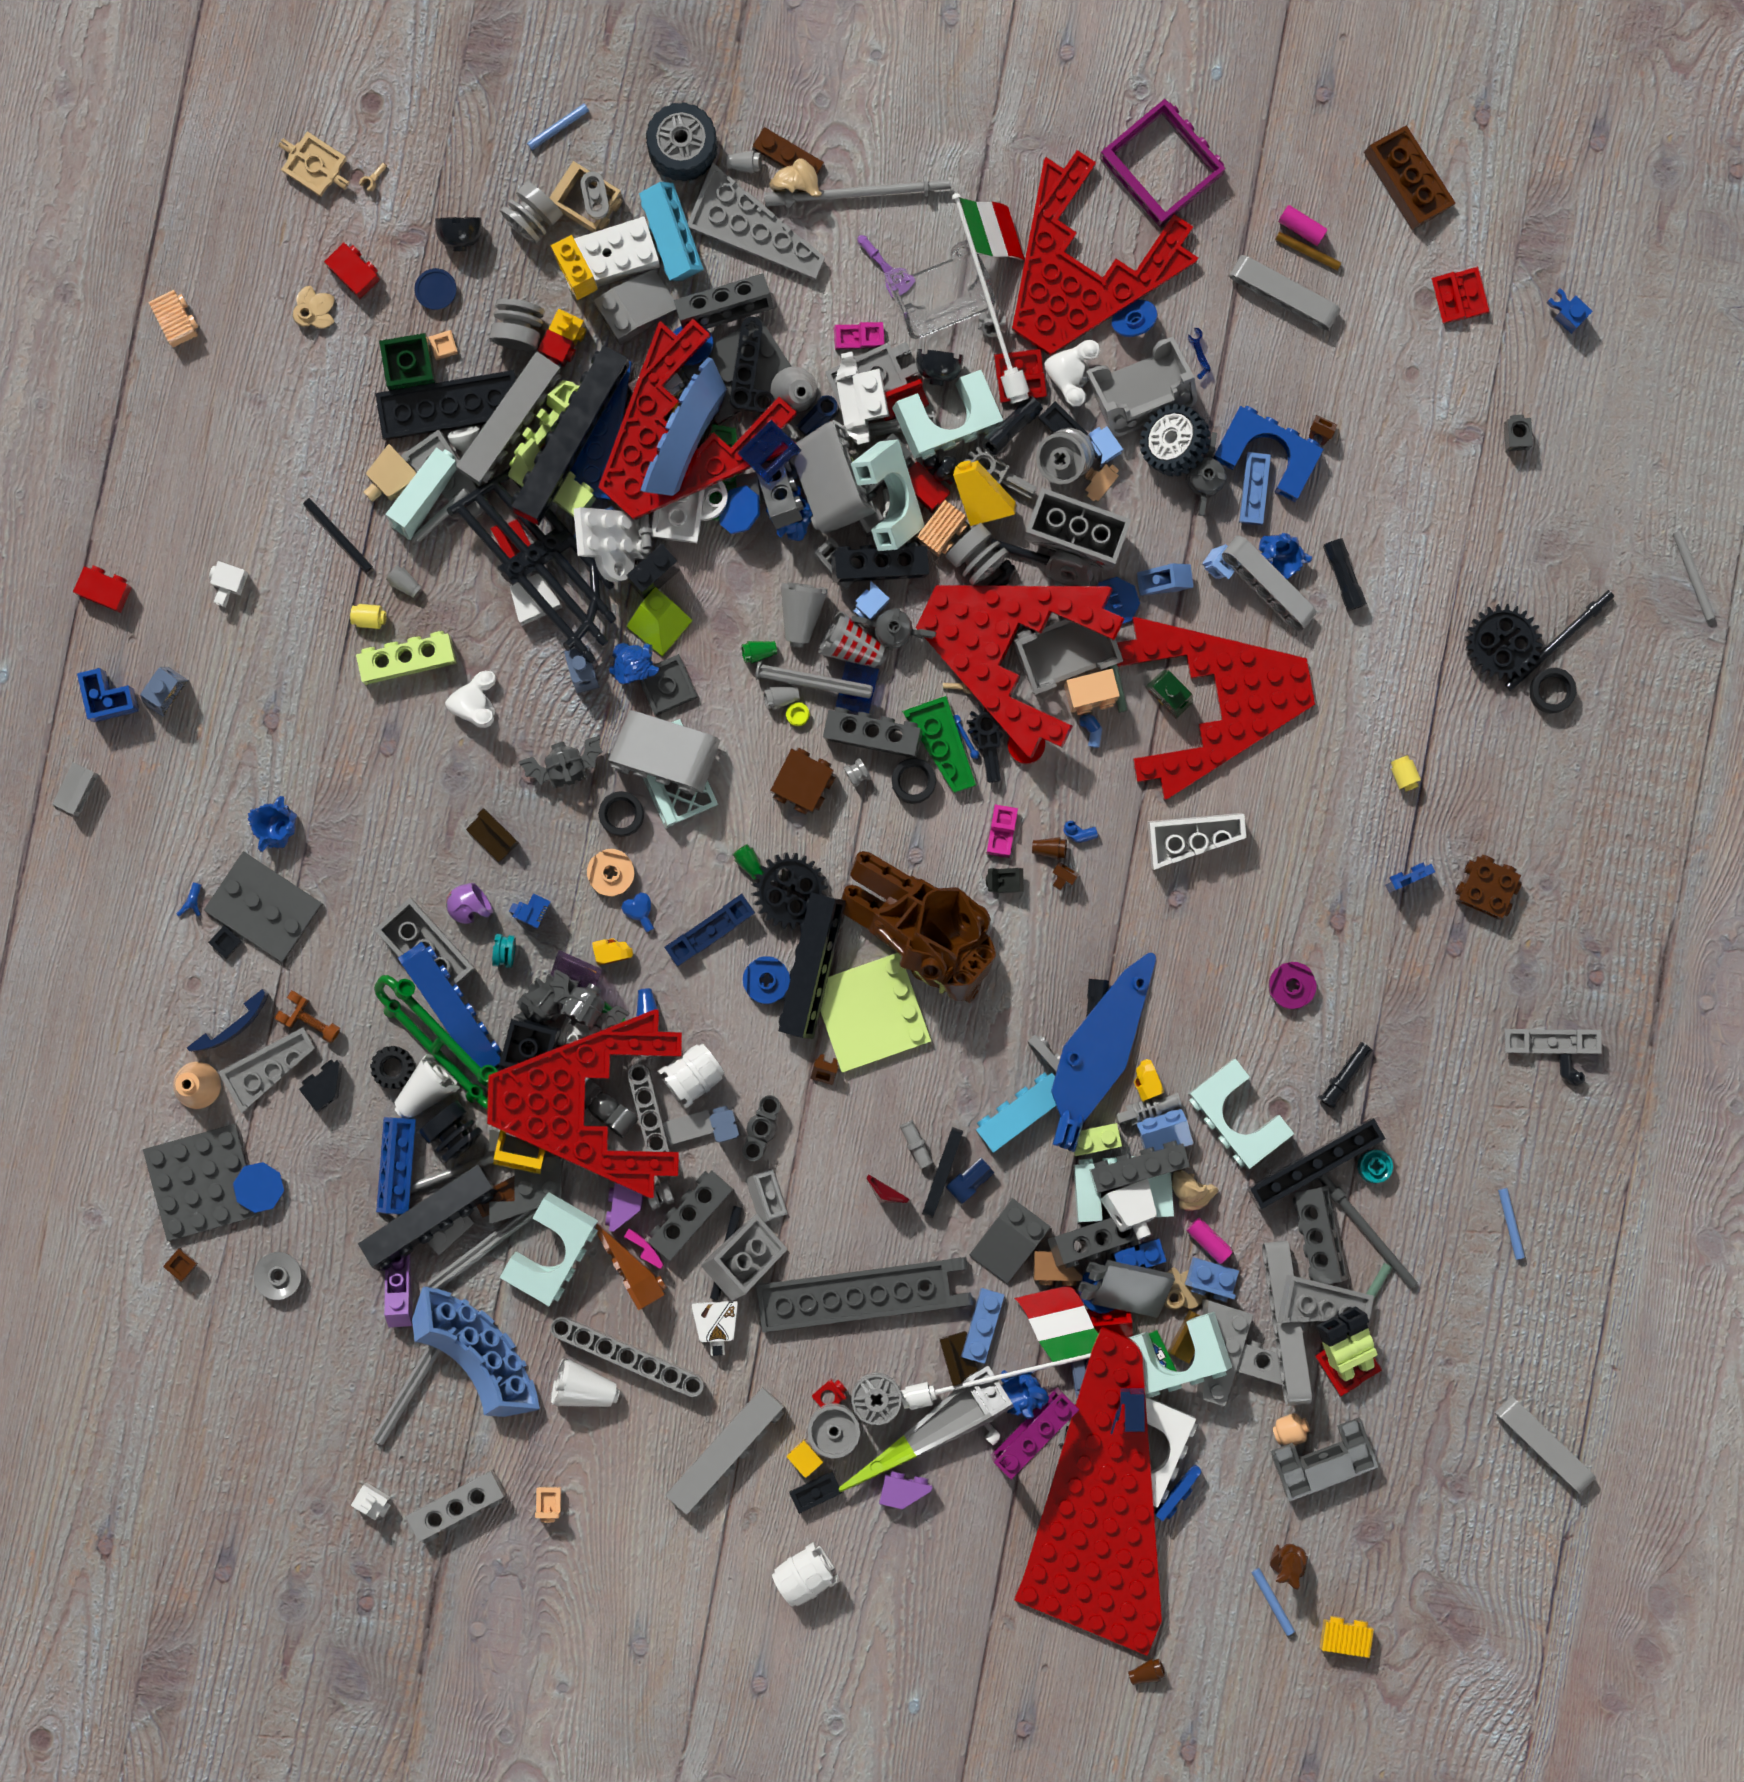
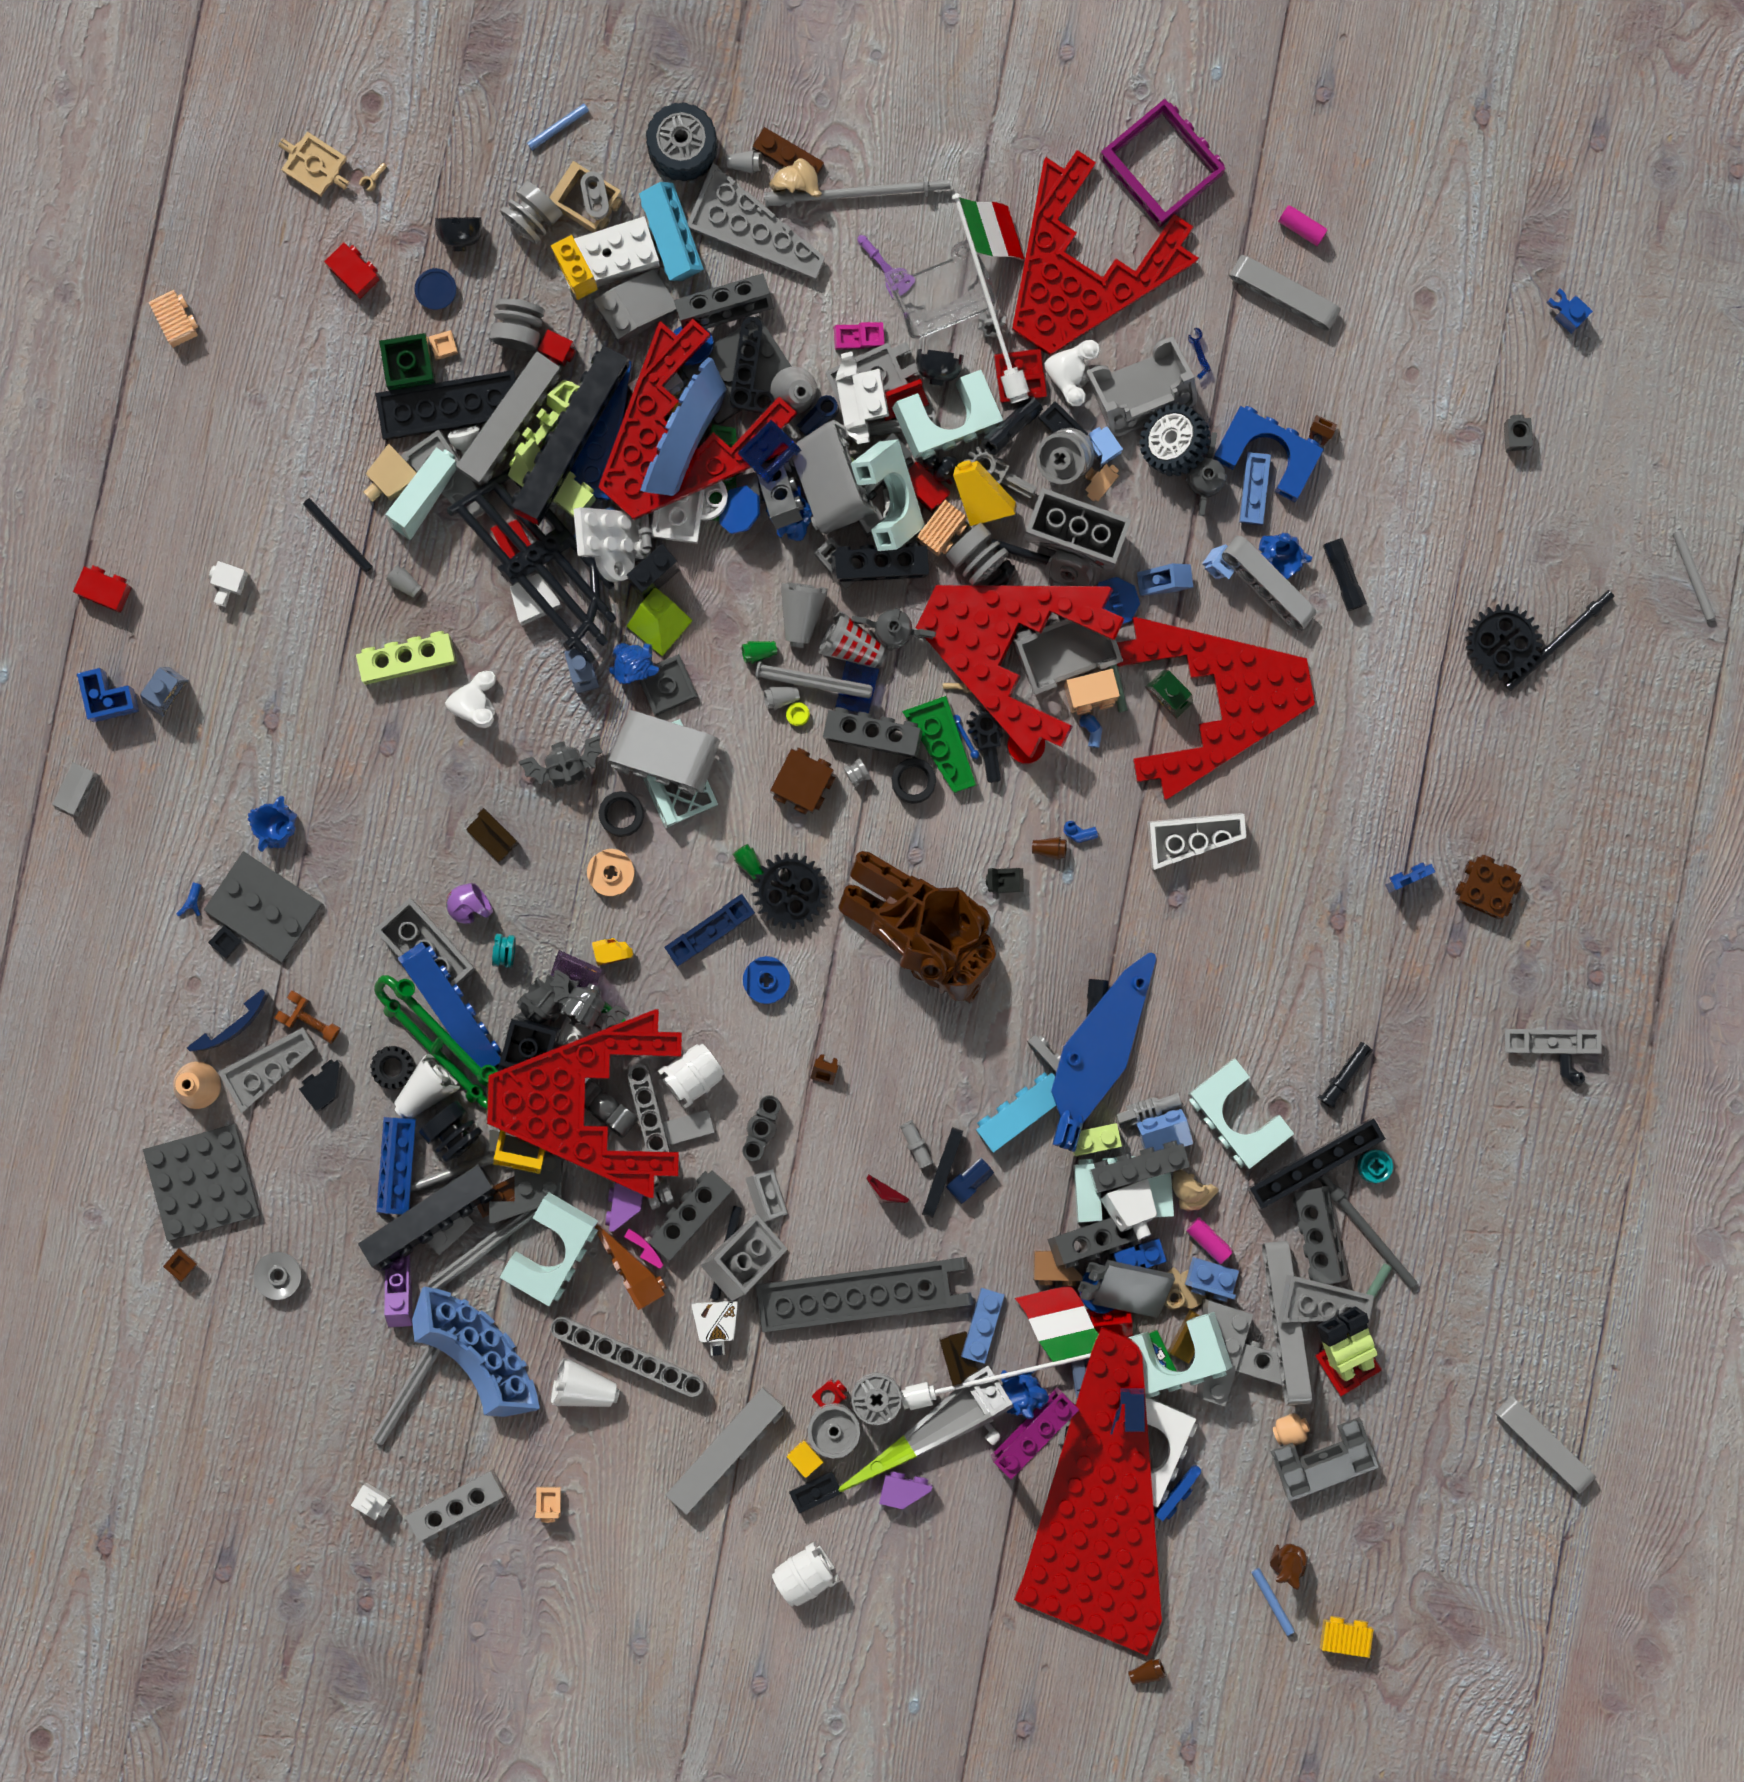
blue piece [233,1162,284,1213] -> none
tan plate [293,286,334,329] -> none
light yellow brick [350,604,386,629] -> none
light grey bar [414,488,470,542] -> none
blue piece [509,893,551,928] -> none
yellow brick [548,308,587,346] -> none
blue rock [621,892,654,932] -> none
blue cone [636,988,660,1016] -> none
sand blue brick [709,1106,740,1142] -> none
black brick [778,893,846,1039] -> none
yellowish green plate [820,953,931,1073] -> none
light blue window [853,581,890,621] -> none
dark grey slope [969,1198,1051,1283] -> none
dark pink slope [986,804,1018,858] -> none
reddish brown tile [1052,862,1079,891] -> none
blue dish [1112,300,1158,337] -> none
yellow rock [1134,1059,1164,1101] -> none
magenta plate [1268,962,1317,1009] -> none
pearl gold bar [1275,231,1342,271] -> none
reddish brown slope [1364,125,1456,230] -> none
light yellow brick [1391,755,1421,792] -> none
red slope [1431,266,1490,324] -> none
medium blue bar [1498,1188,1525,1260] -> none
black tyre [1529,668,1577,714] -> none

